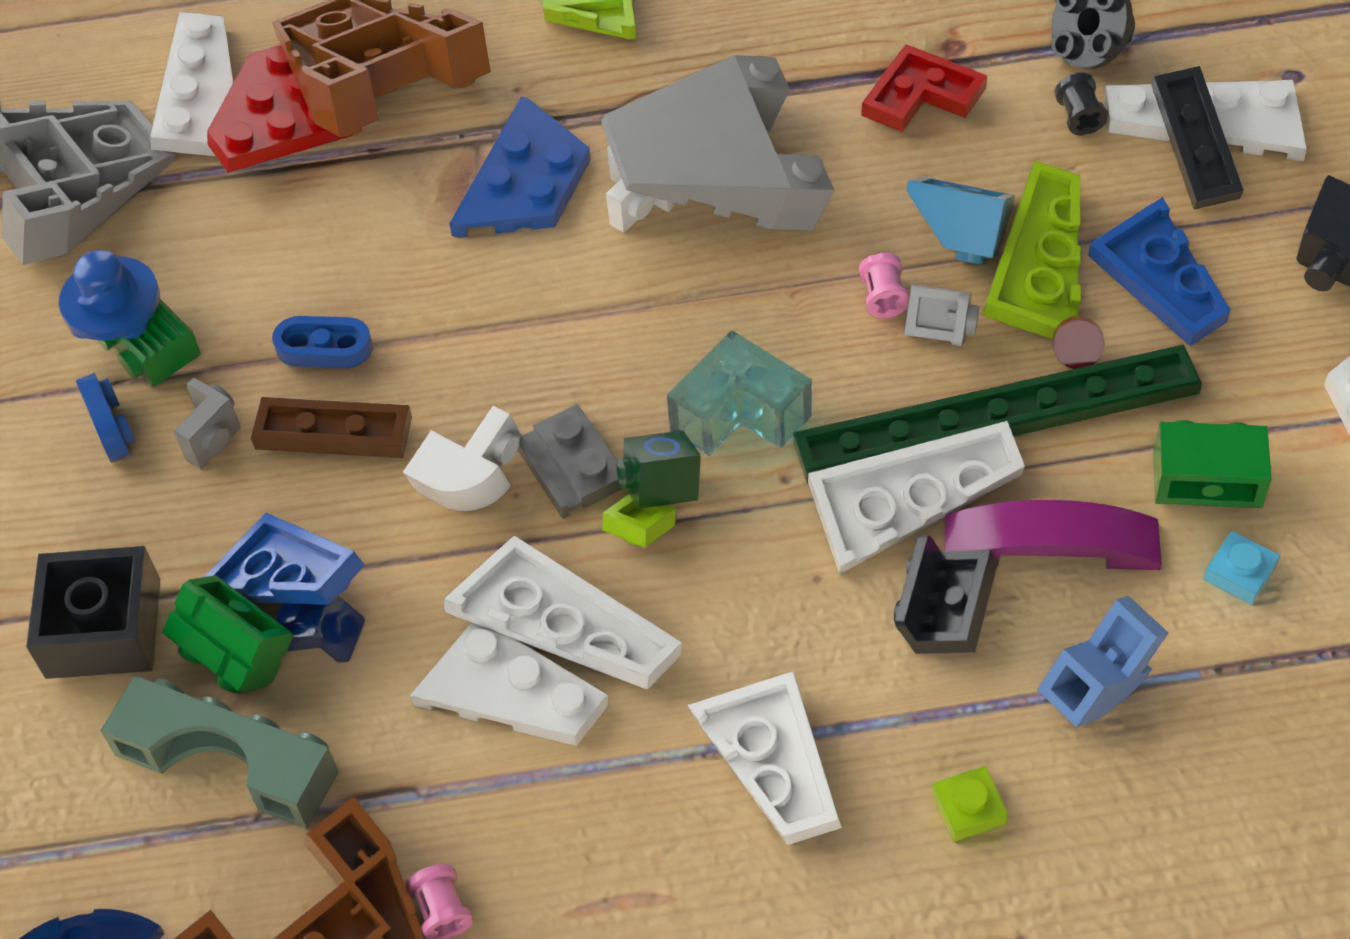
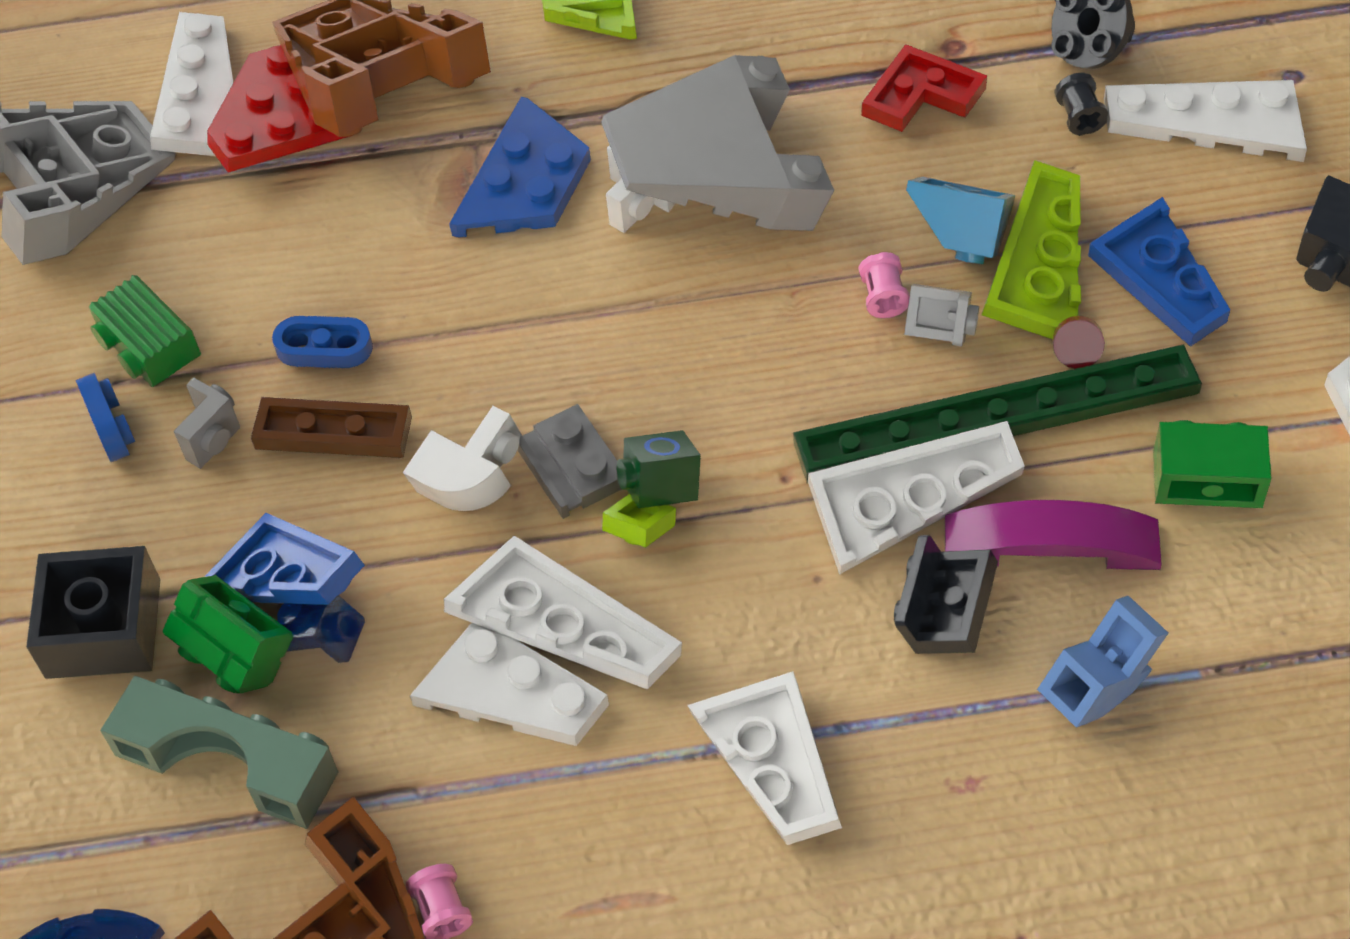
blue plate [59,250,160,341] -> none
clear light blue brick [667,330,812,456] -> none
lime plate [932,765,1008,842] -> none
black plate [1151,66,1244,210] -> none
medium azure plate [1203,530,1280,605] -> none

